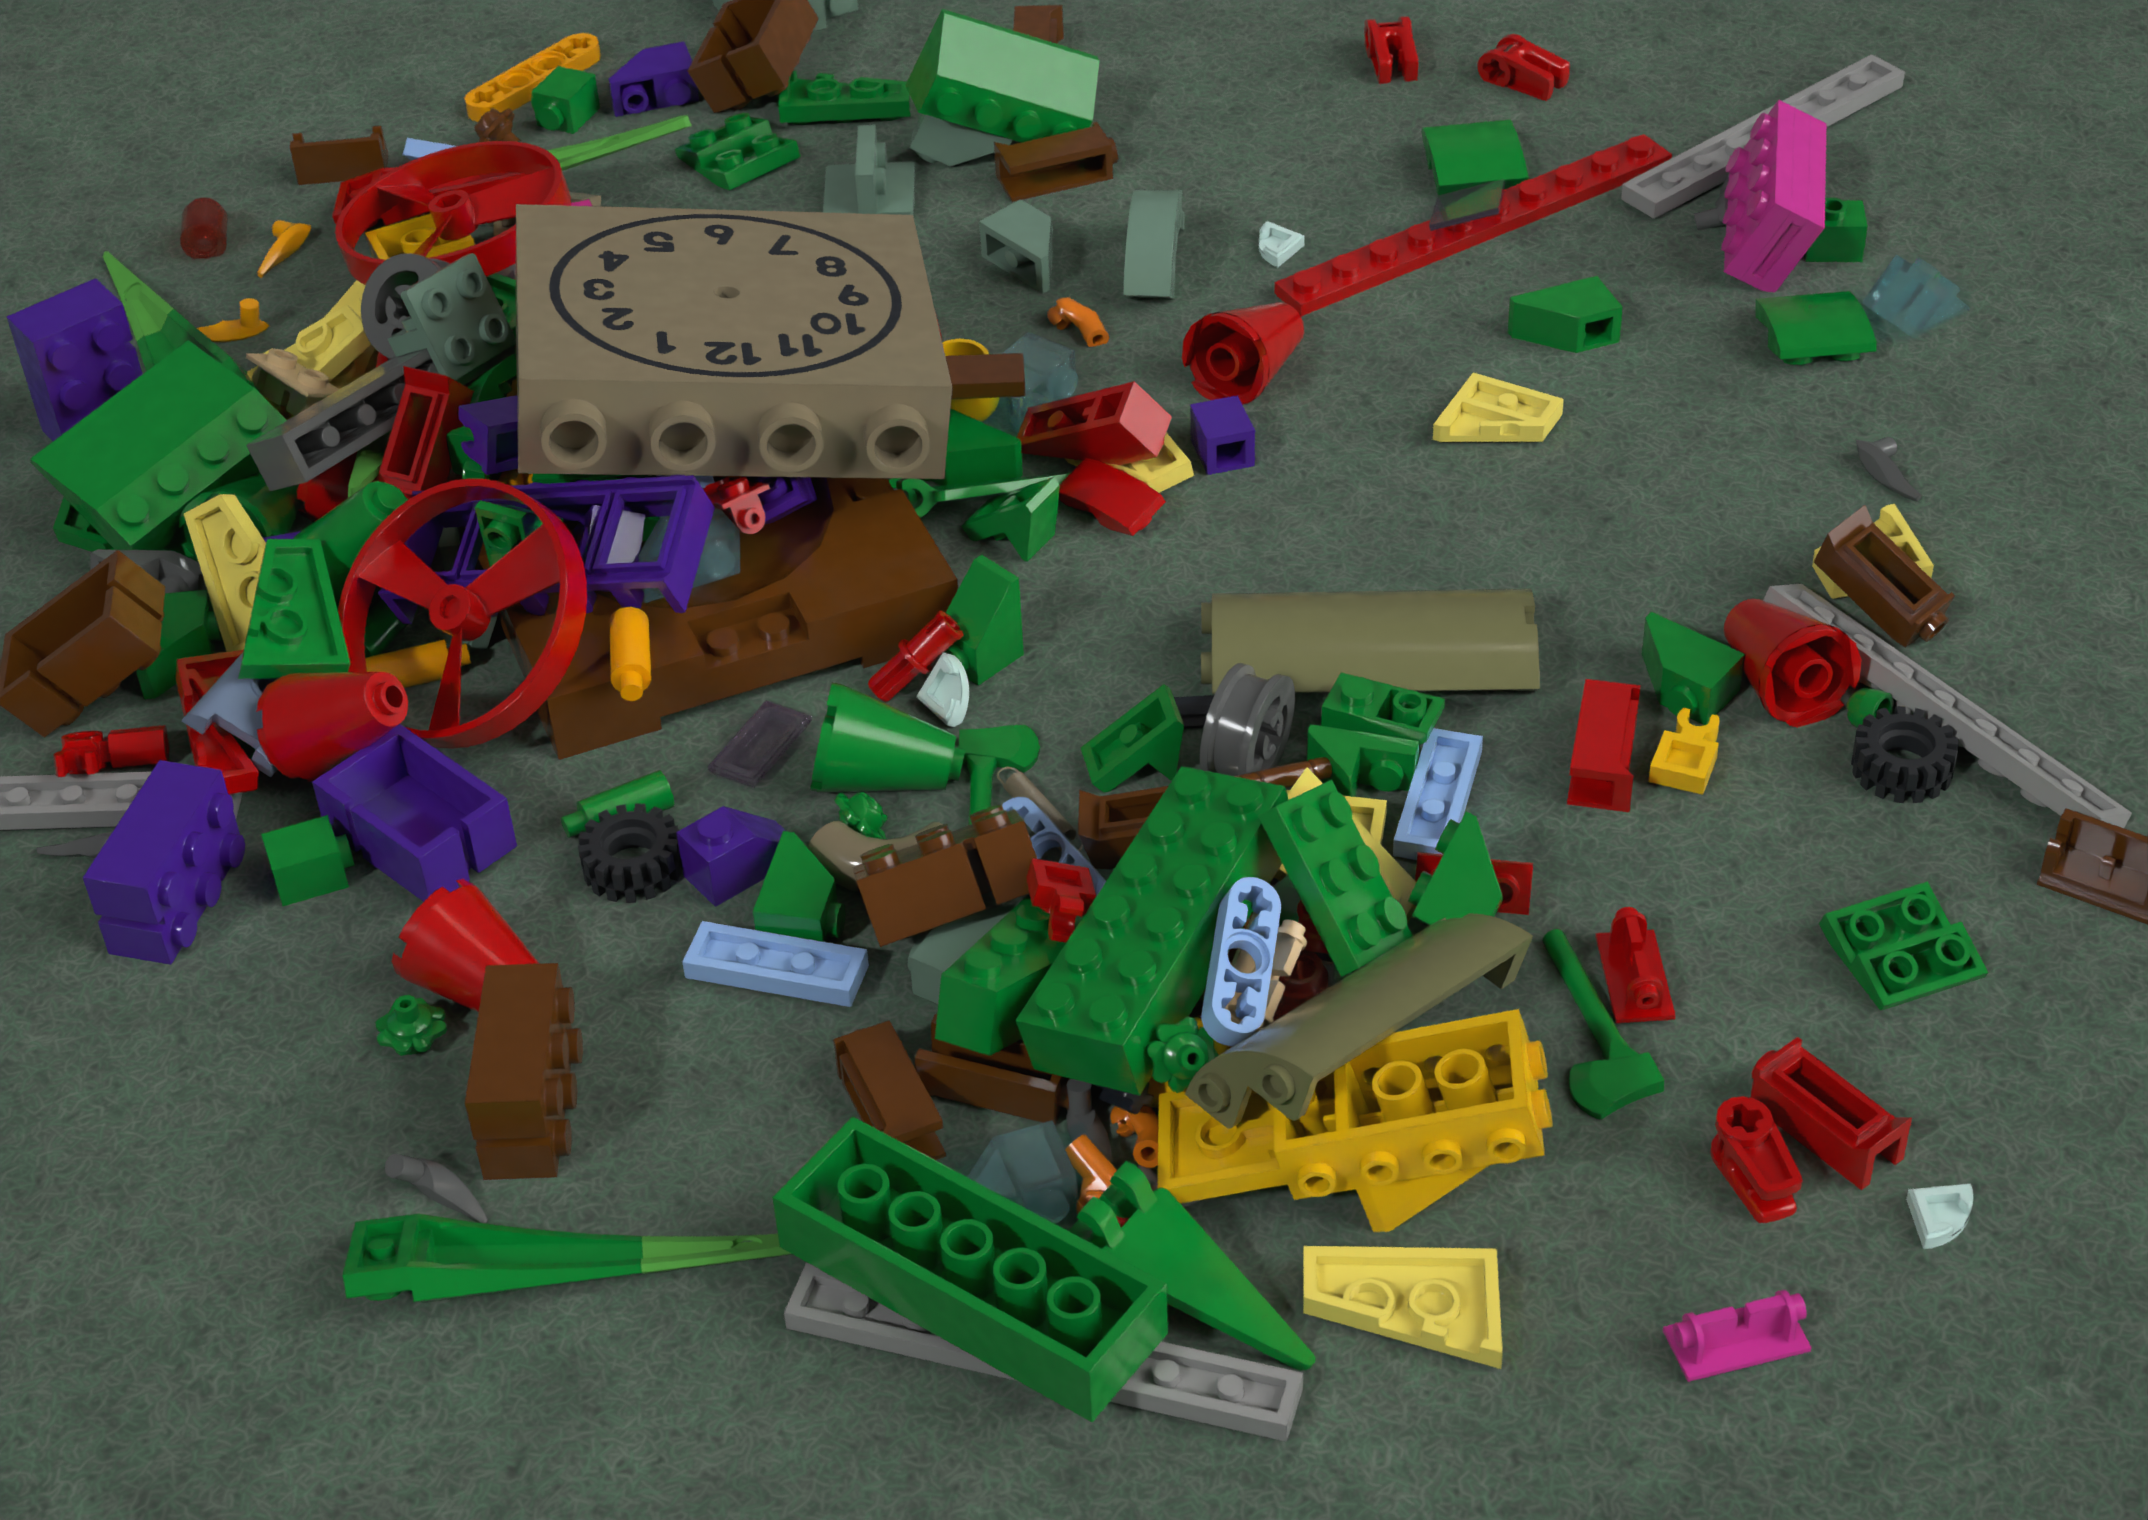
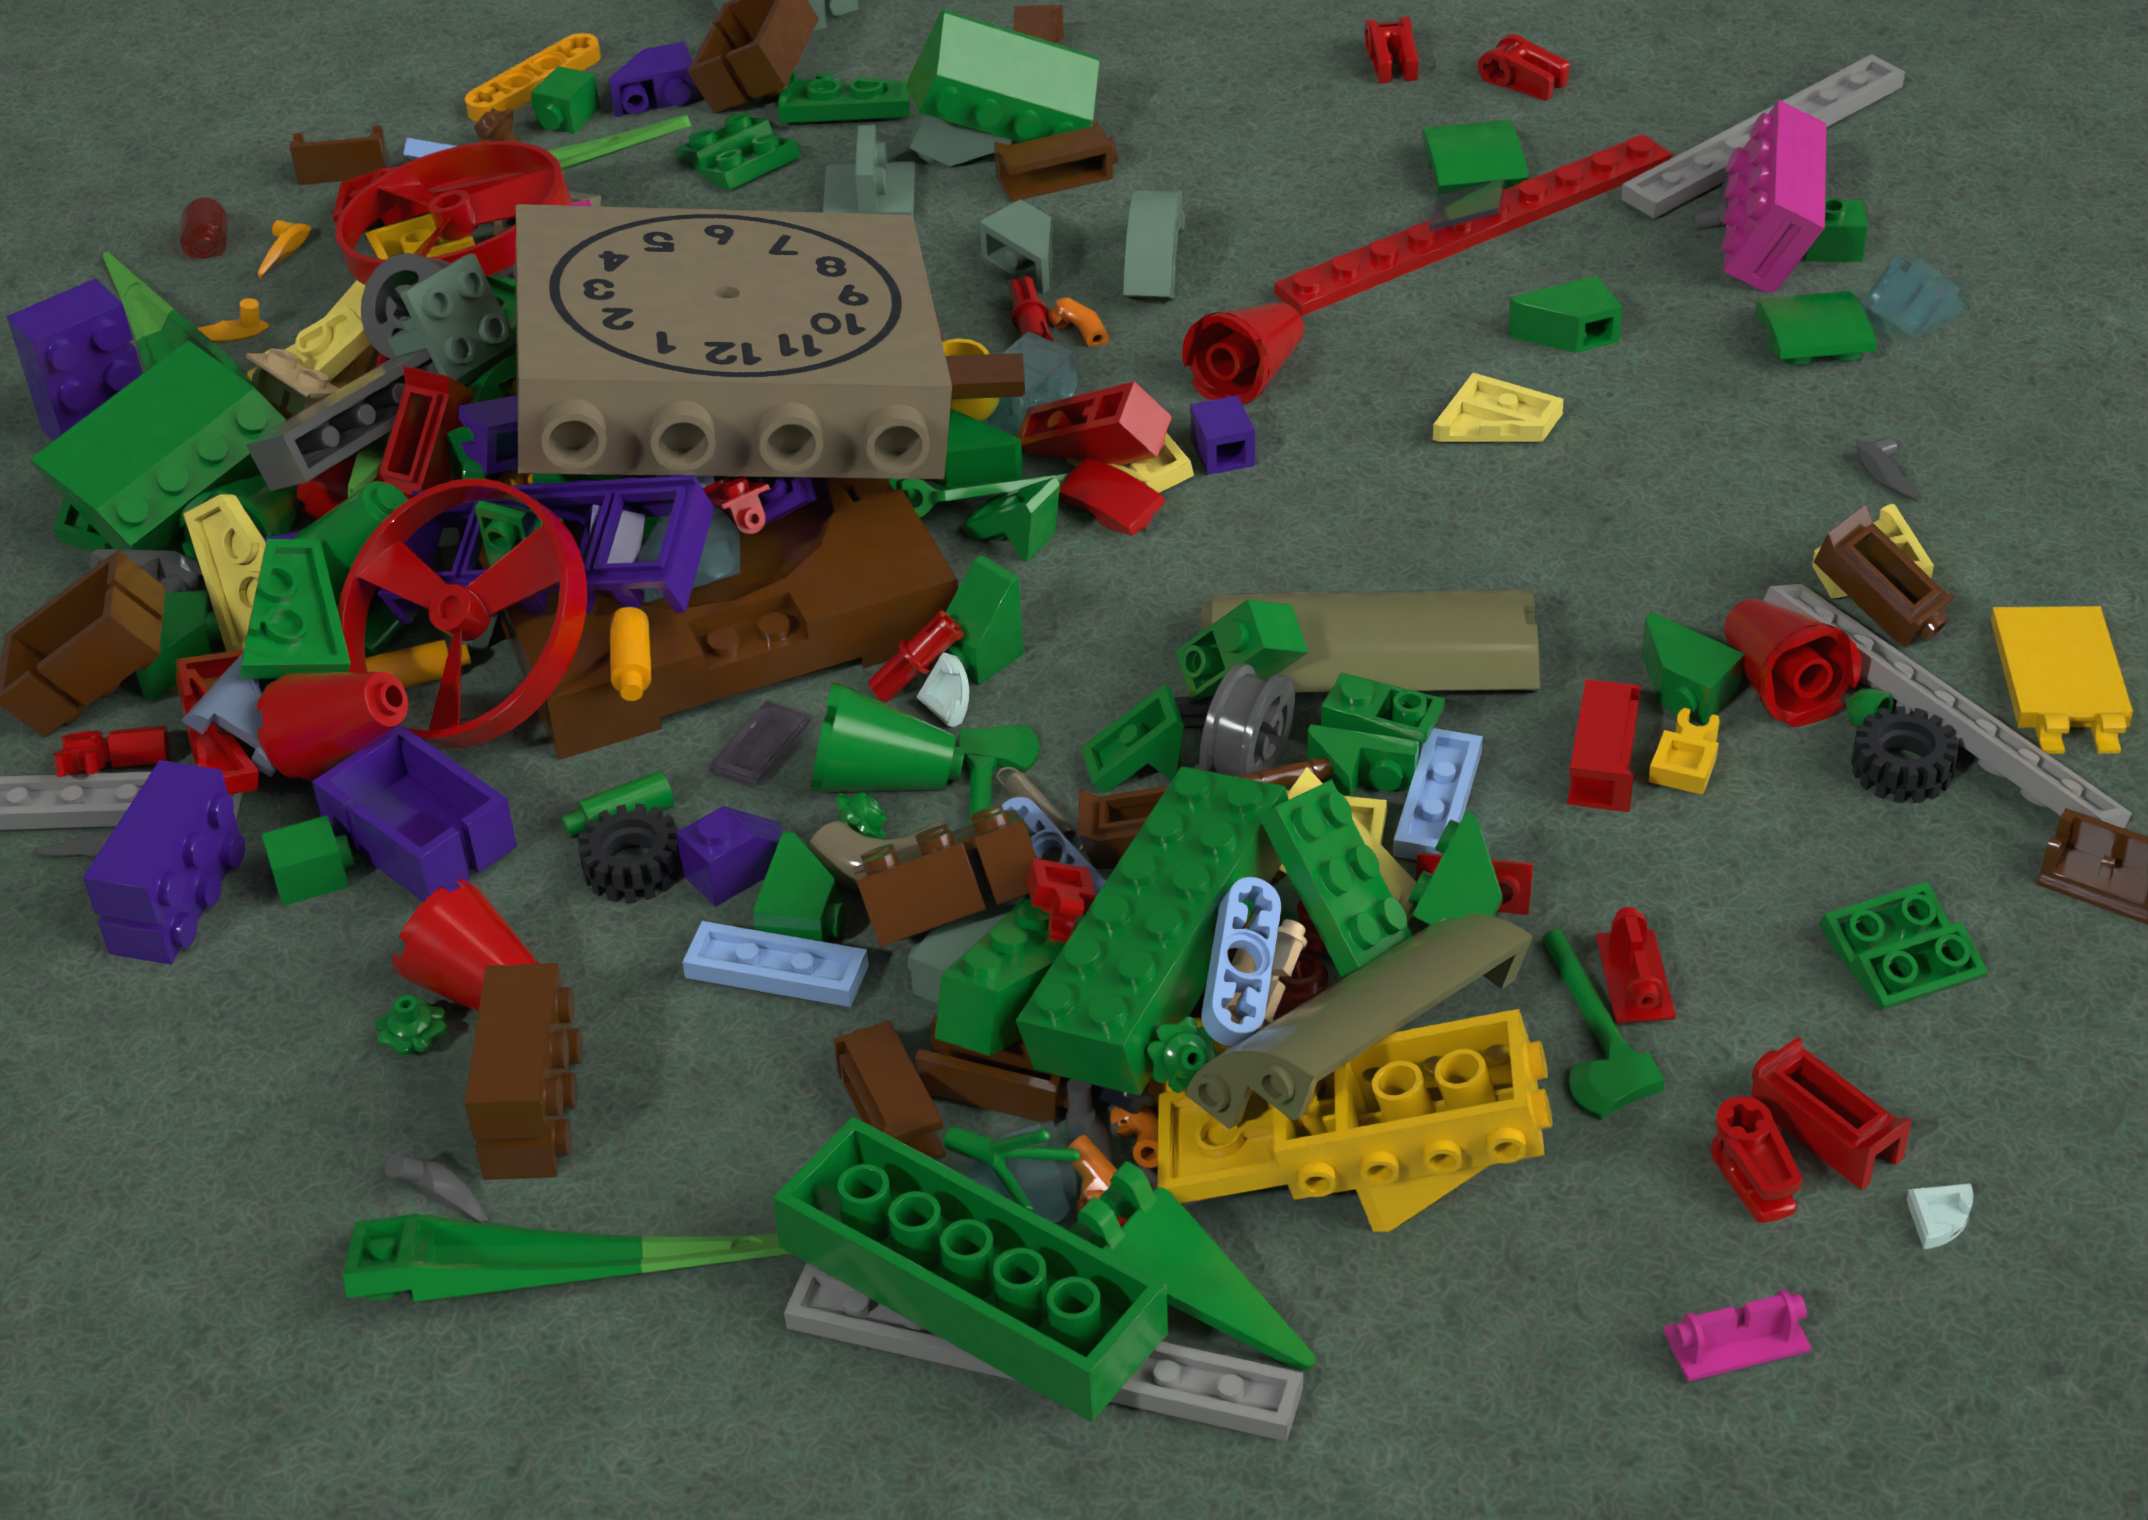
light aqua tile [1258,221,1304,268] -> none
light yellow wing [1303,1246,1503,1369] -> none
none -> green plant [944,1126,1081,1211]
none -> red axle [1008,276,1053,353]
none -> green slope [1175,599,1309,700]
none -> yellow tile [1990,606,2133,754]

